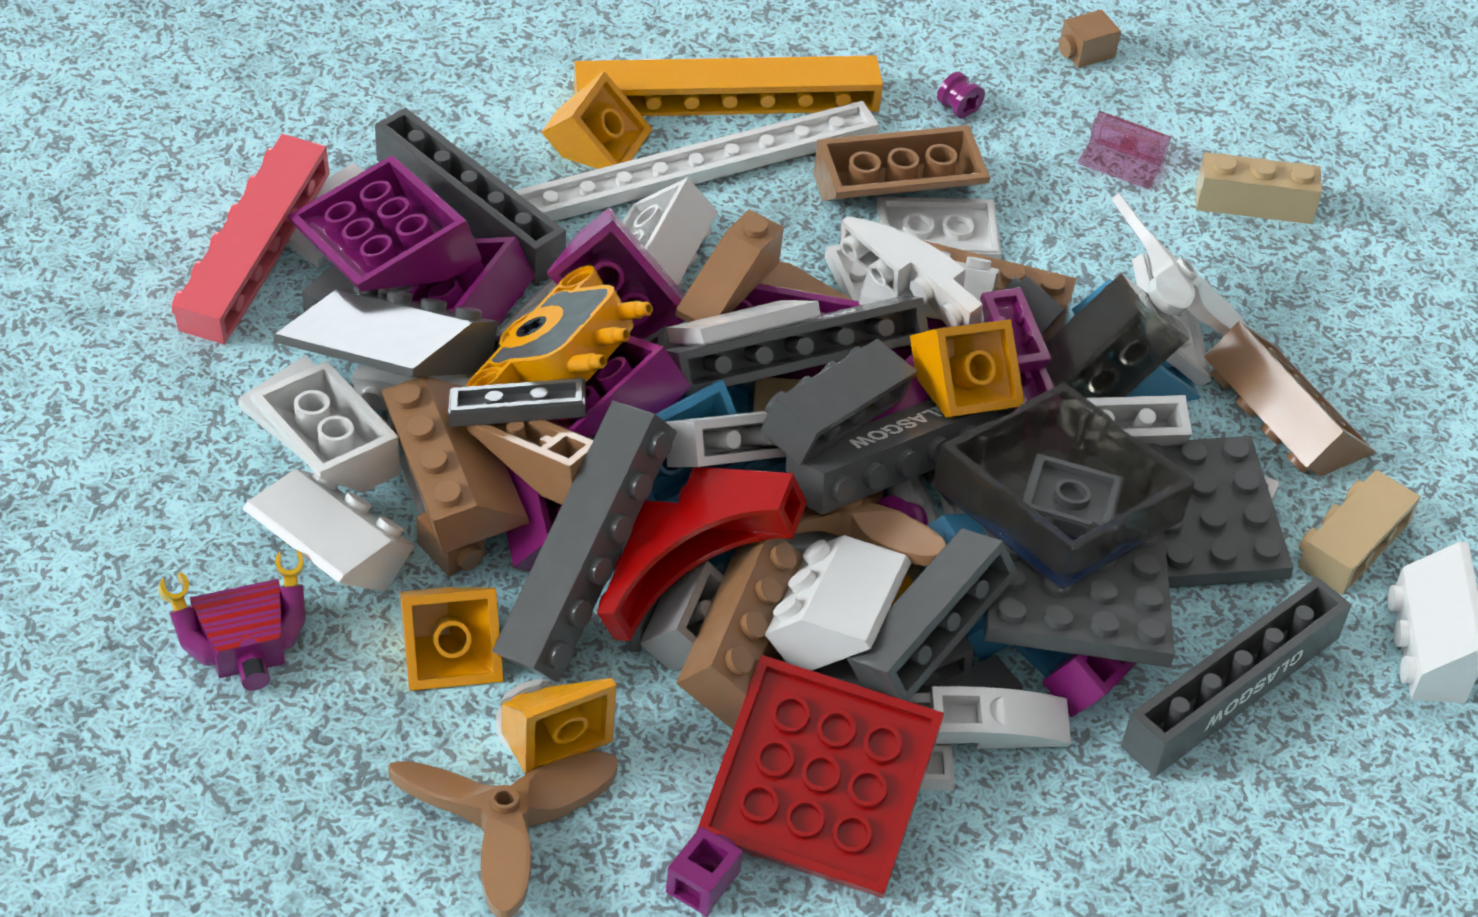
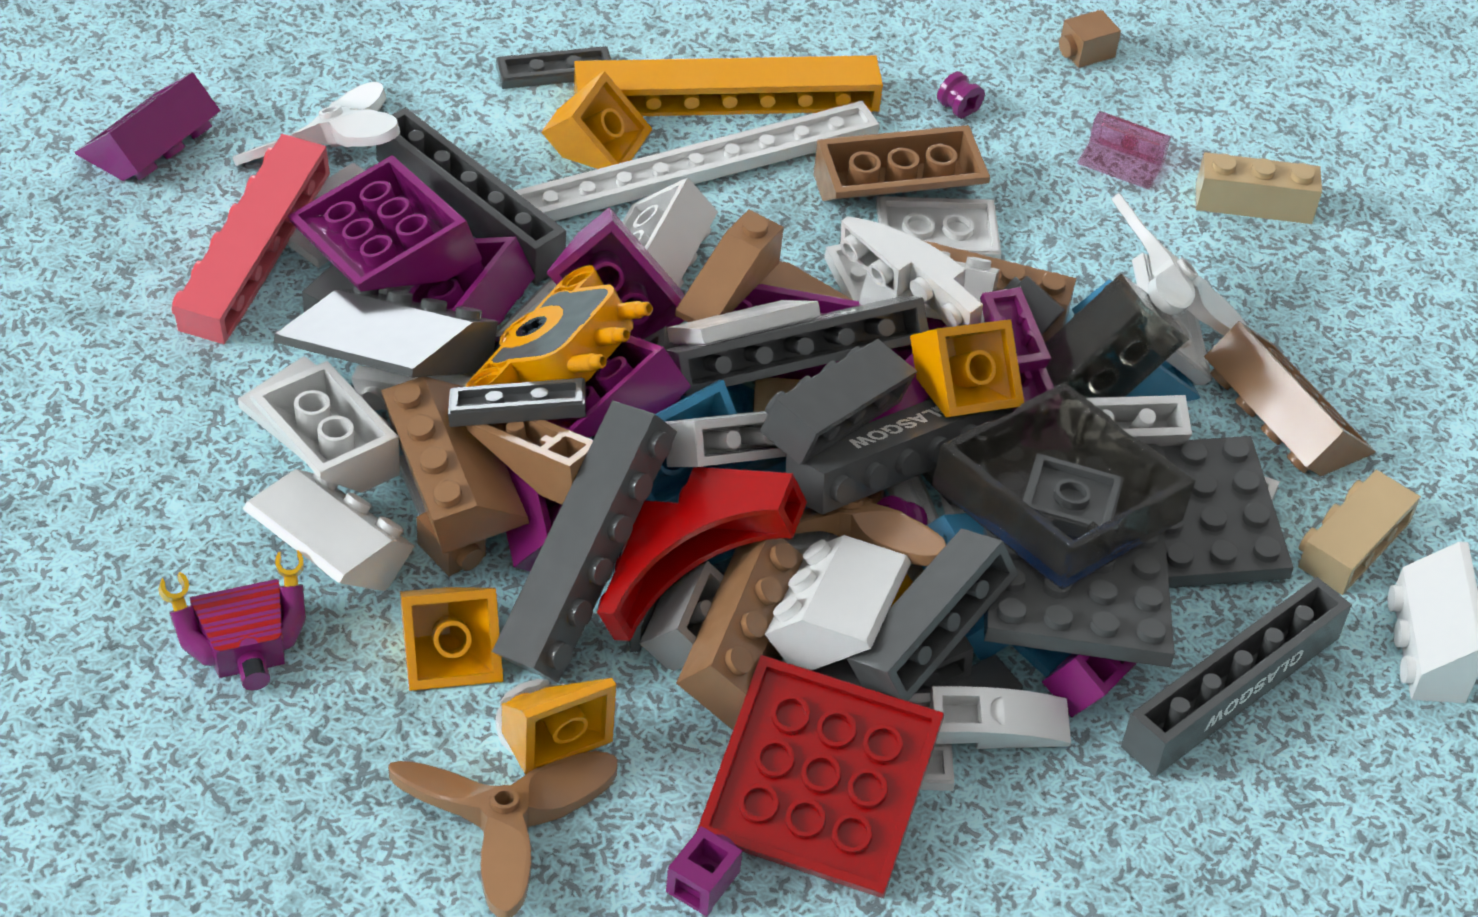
none -> magenta slope [74,72,221,181]
none -> white piece [232,82,400,166]
none -> dark grey tile [496,46,611,89]

